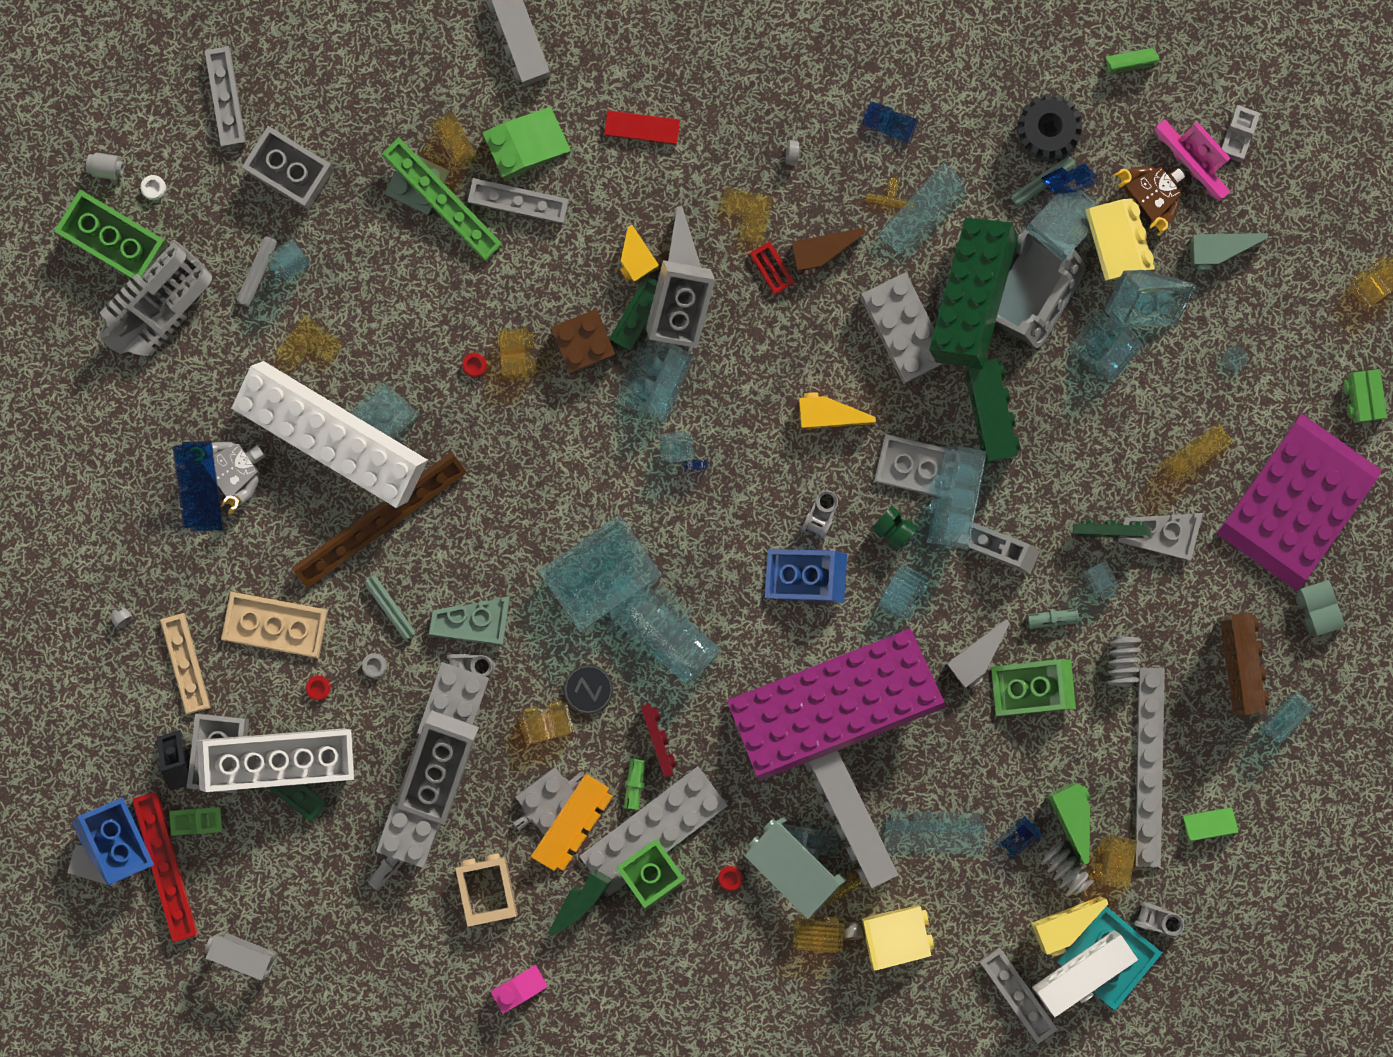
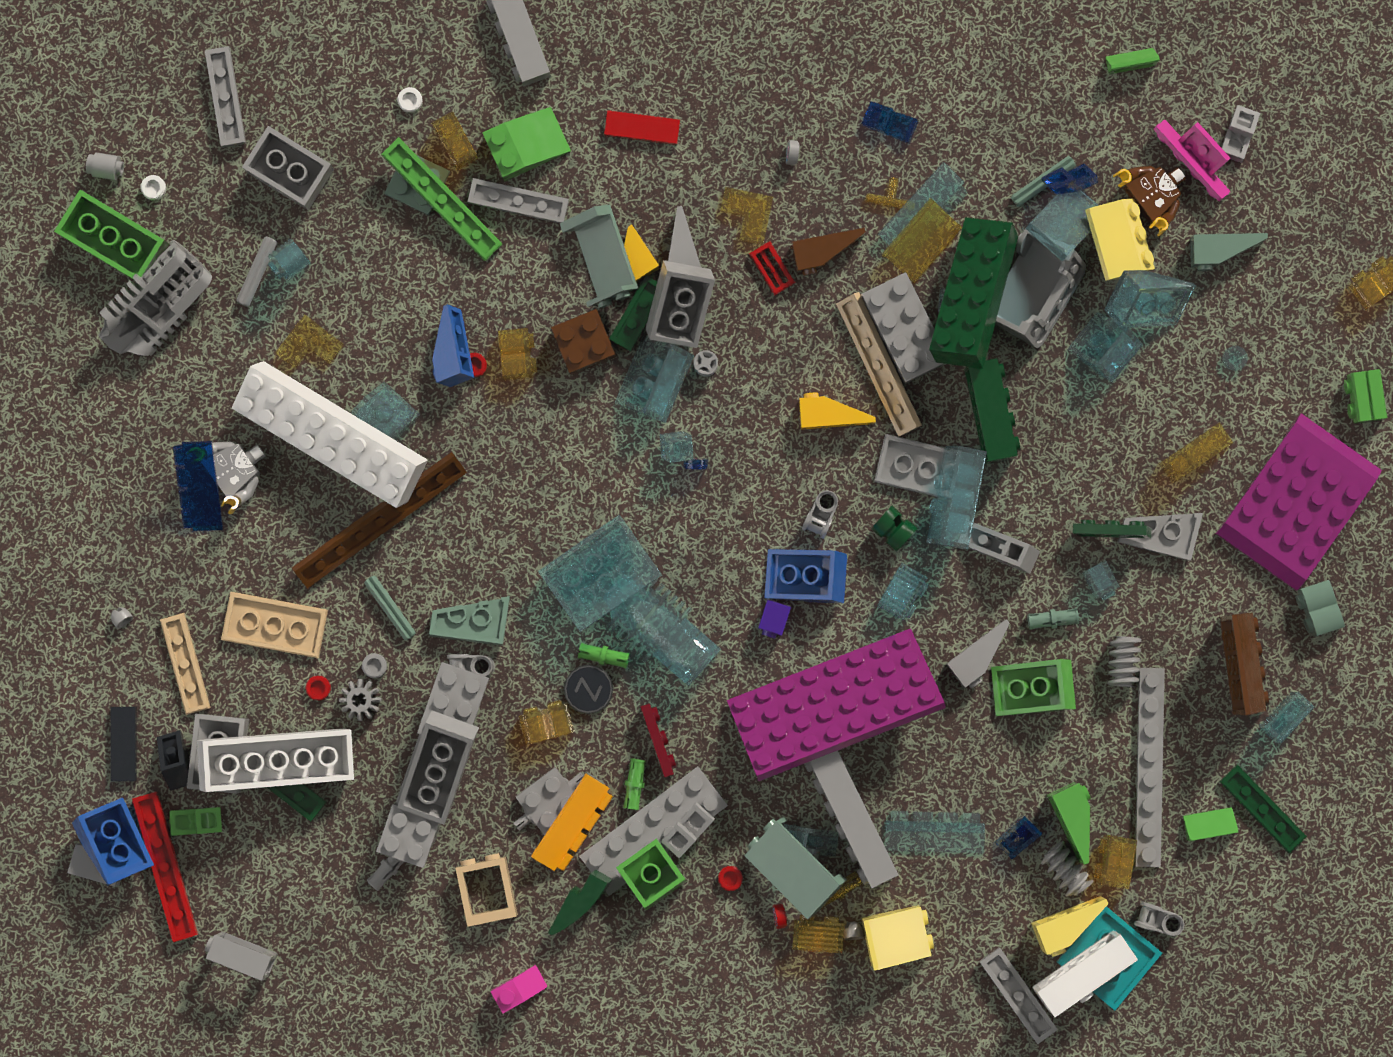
black wheel [1017,93,1083,163] -> none
none -> black tile [111,707,137,781]
none -> light grey gear [339,679,382,721]
none -> white tile [398,88,423,113]
none -> blue slope [432,304,474,387]
none -> sand green panel [560,204,638,309]
none -> bright green pin [578,643,630,669]
none -> light grey slope [661,802,715,858]
none -> light grey wheel [694,350,718,377]
none -> dark purple brick [758,600,791,639]
none -> red tile [772,903,787,929]
none -> tan plate [836,292,922,437]
none -> clear yellow door [882,199,962,283]
none -> dark green tile [1219,764,1307,854]

